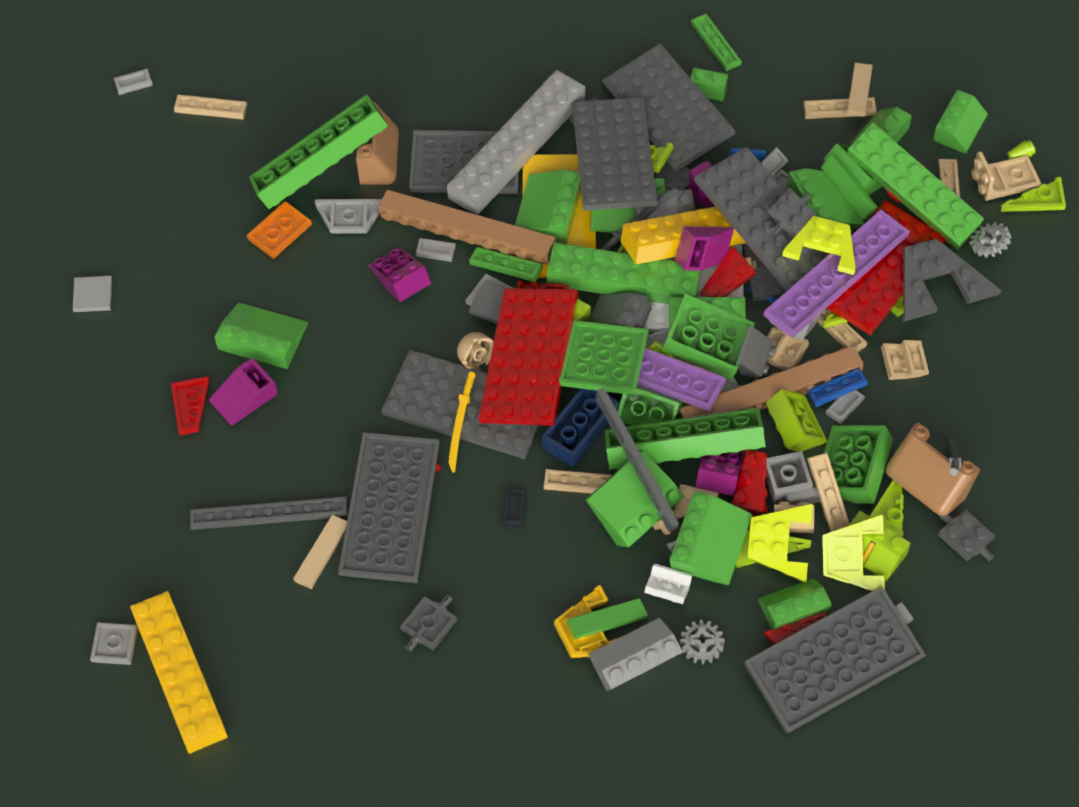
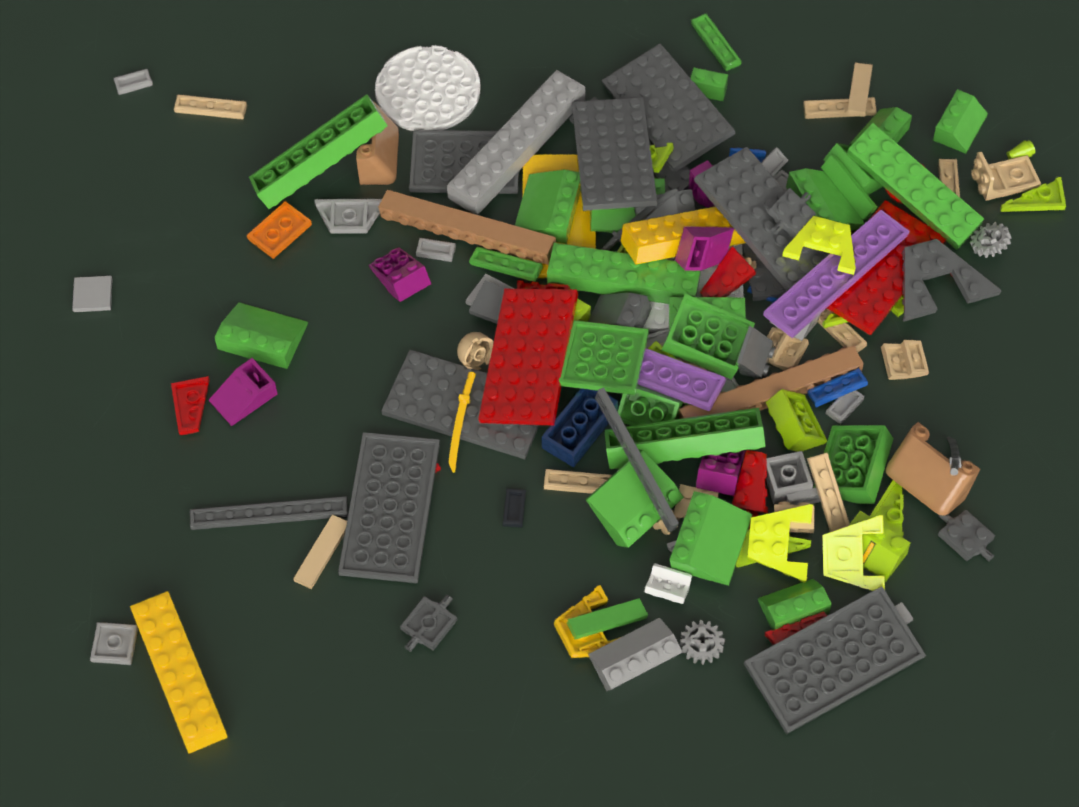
none -> white tile [375,45,480,131]

